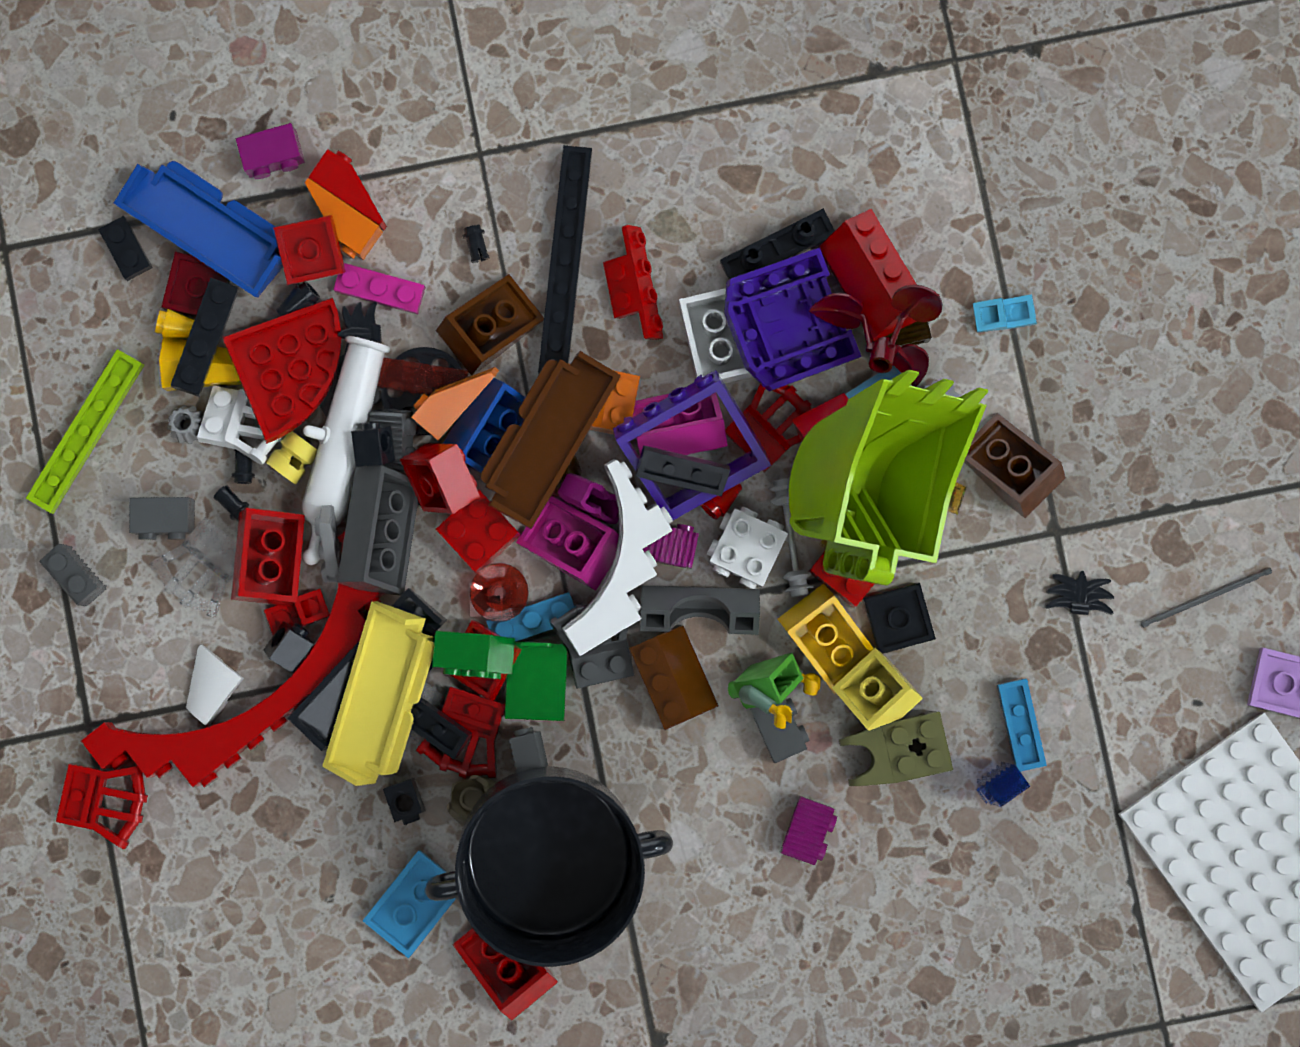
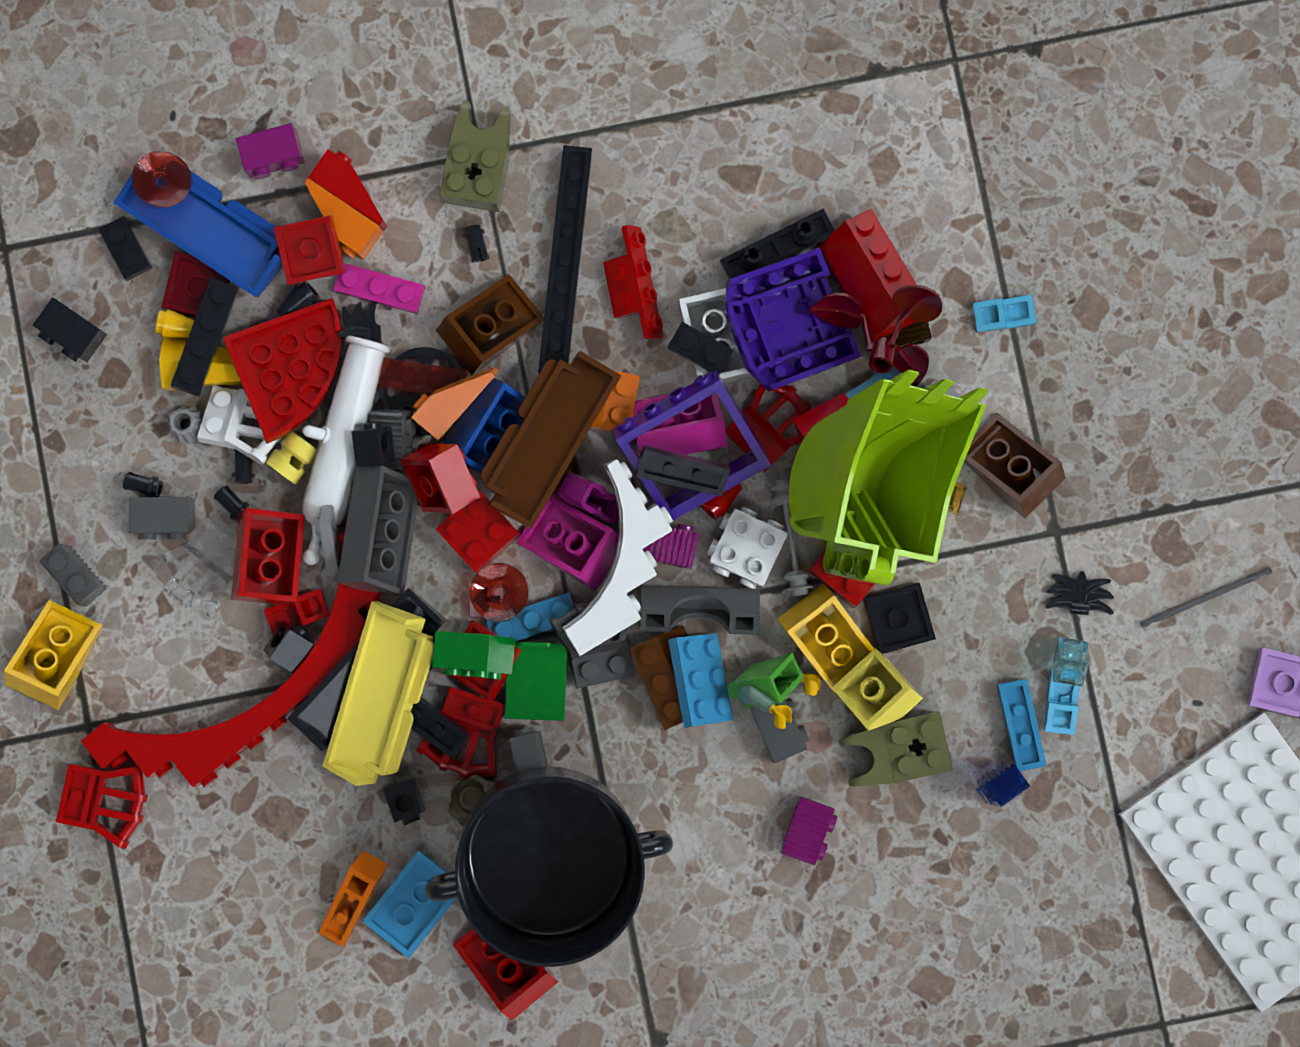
lime plate [26,349,145,514] -> none
white slope [186,645,244,725] -> none
none -> yellow slope [4,600,102,710]
none -> black brick [32,297,107,362]
none -> black pin [123,471,163,497]
none -> clear red dish [132,151,191,208]
none -> orange slope [318,850,389,947]
none -> olive brick [439,101,510,212]
none -> black plate [667,322,734,375]
none -> dark azure plate [668,633,733,728]
none -> medium azure slope [1044,669,1082,735]
none -> clear light blue brick [1053,637,1089,687]

